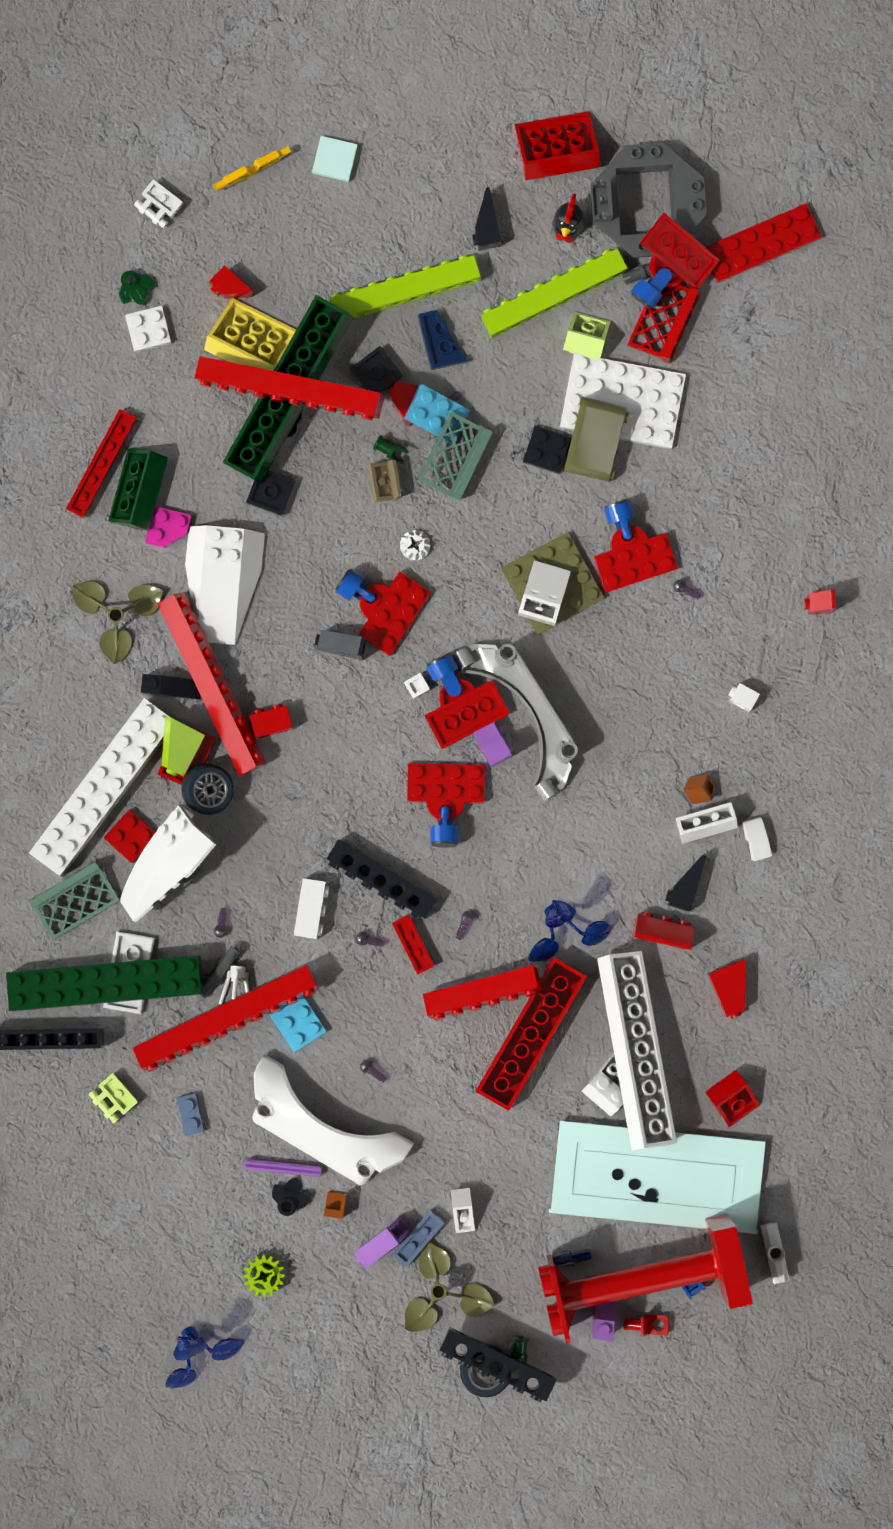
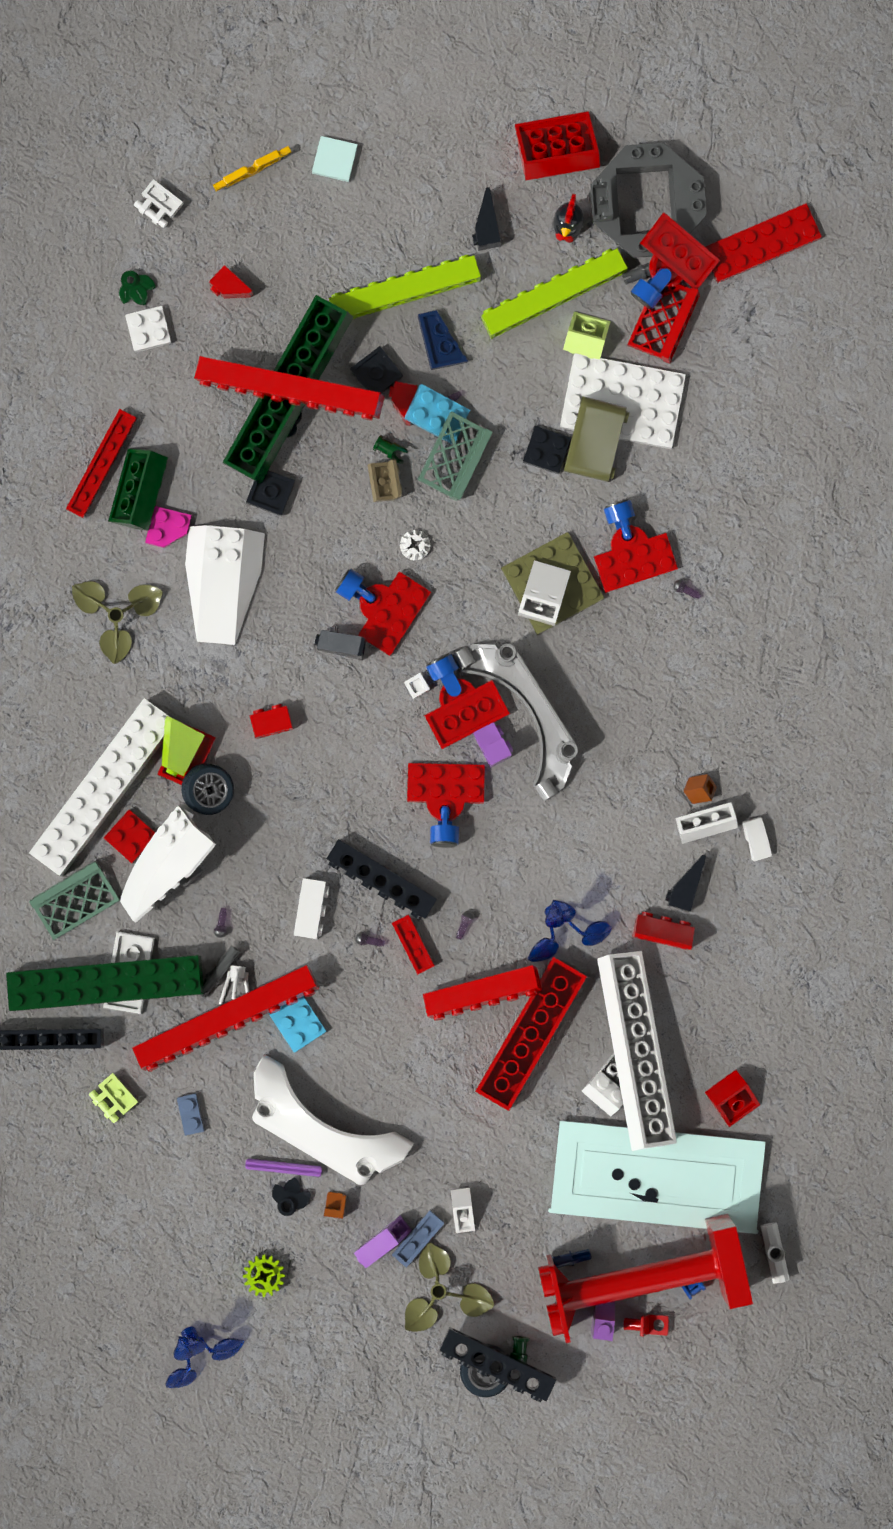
black slope [141,674,201,700] -> none
brick [157,592,266,776] -> none
light yellow slope [204,298,296,371] -> none
clear purple piece [360,1060,387,1083] -> none
red slope [707,959,746,1019] -> none
white brick [728,683,760,712] -> none
slope [804,590,836,615] -> none

